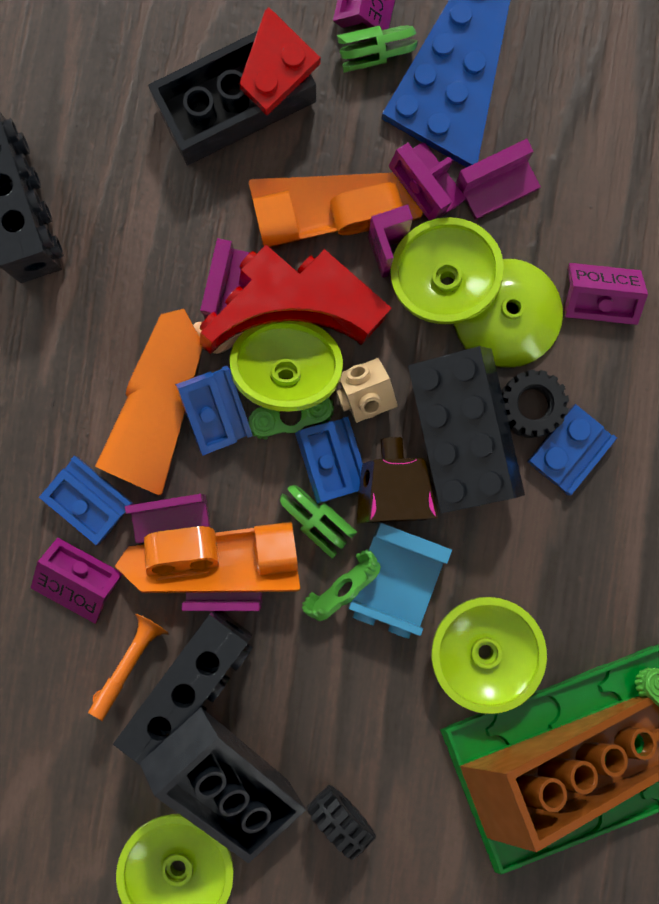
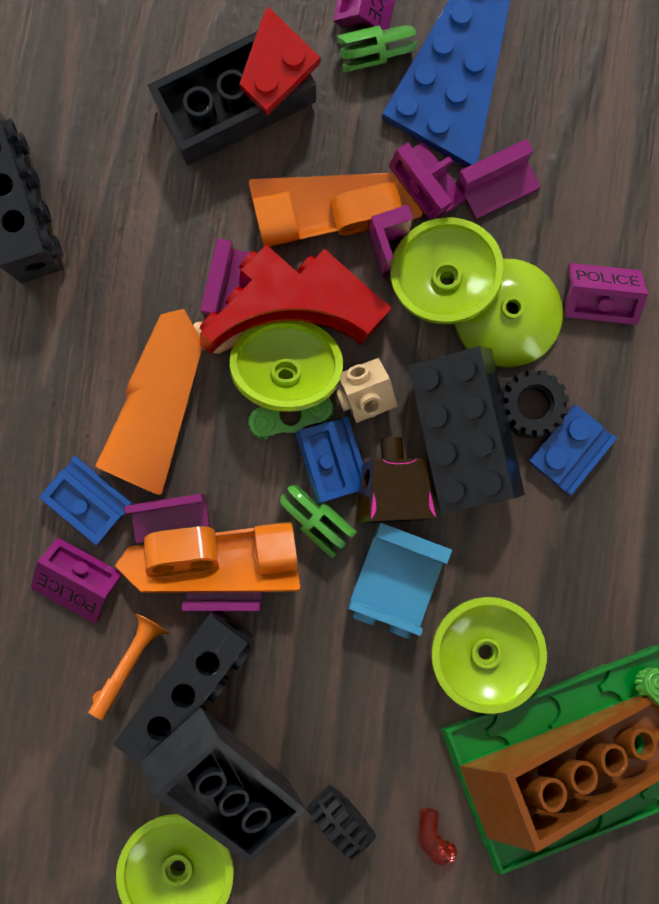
blue plate [175,365,253,456] -> none
bright green piece [302,549,381,621] -> none
none -> clear red arm [418,808,457,866]

